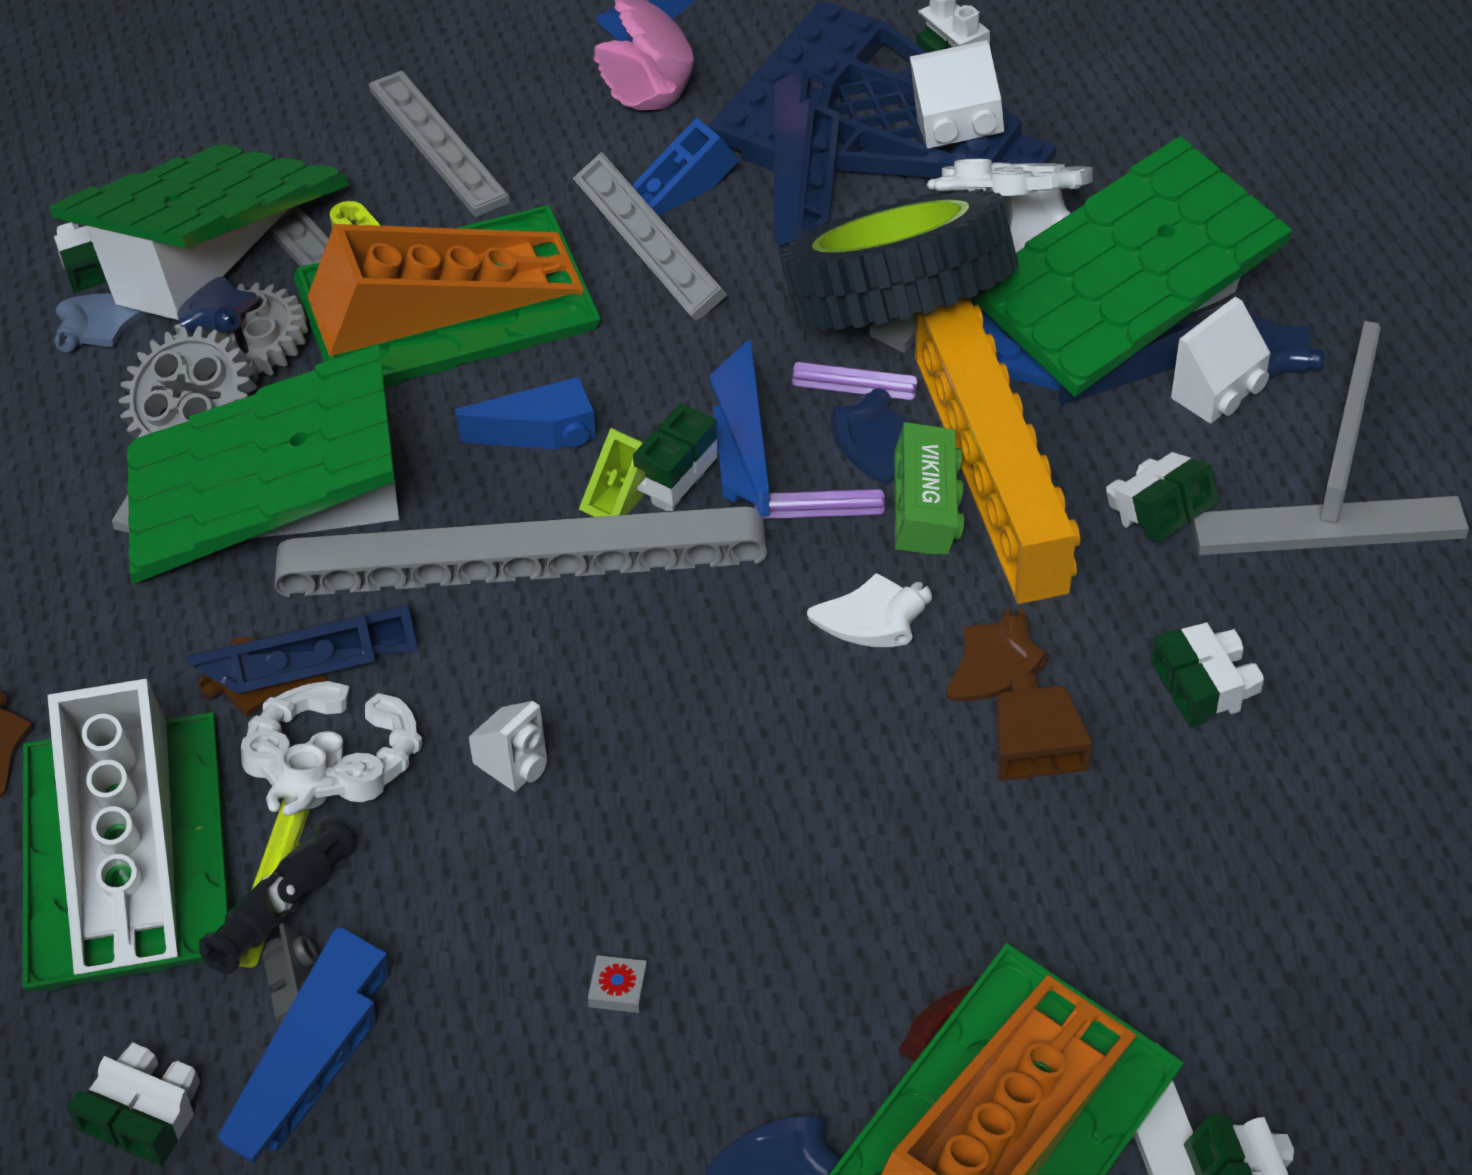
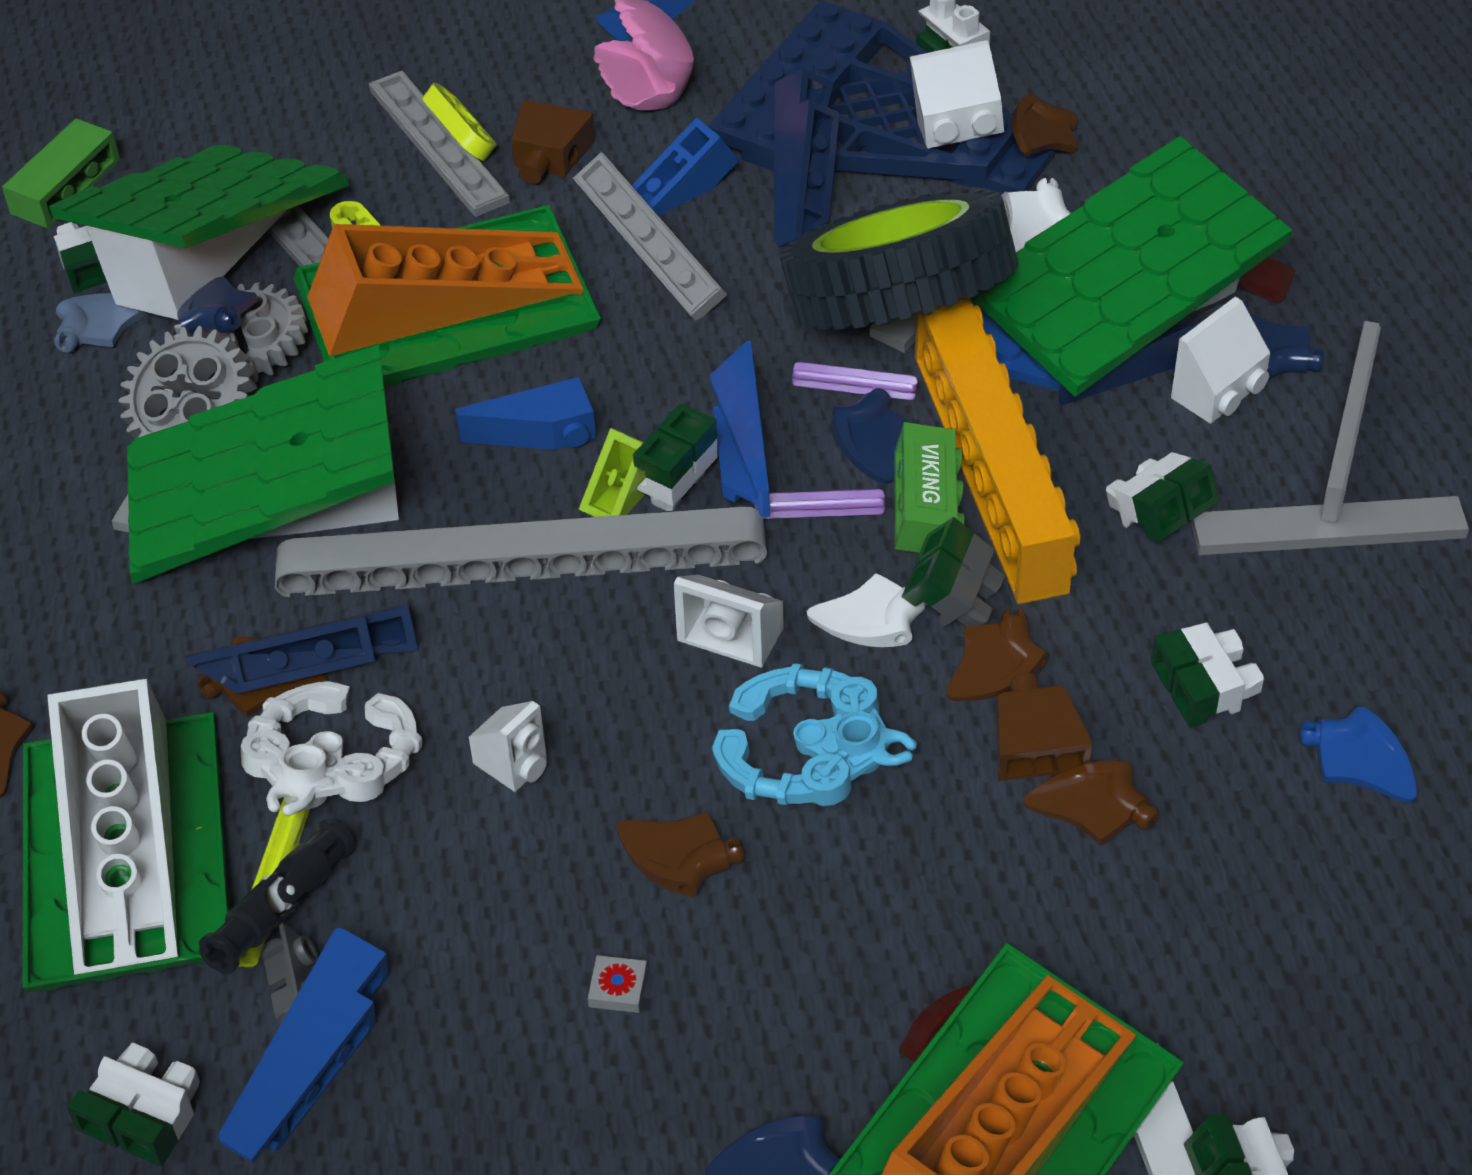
white piece [927,159,1093,196] -> none
none -> bright green brick [2,118,120,228]
none -> neon yellow beam [422,82,497,161]
none -> reddish brown torso [511,100,595,184]
none -> reddish brown arm [617,812,745,897]
none -> white slope [674,575,783,668]
none -> medium azure piece [712,663,917,806]
none -> hips [901,516,1005,627]
none -> reddish brown arm [1011,92,1078,155]
none -> reddish brown arm [1024,760,1159,846]
none -> clear red slope [1236,257,1296,304]
none -> blue arm [1300,706,1417,803]

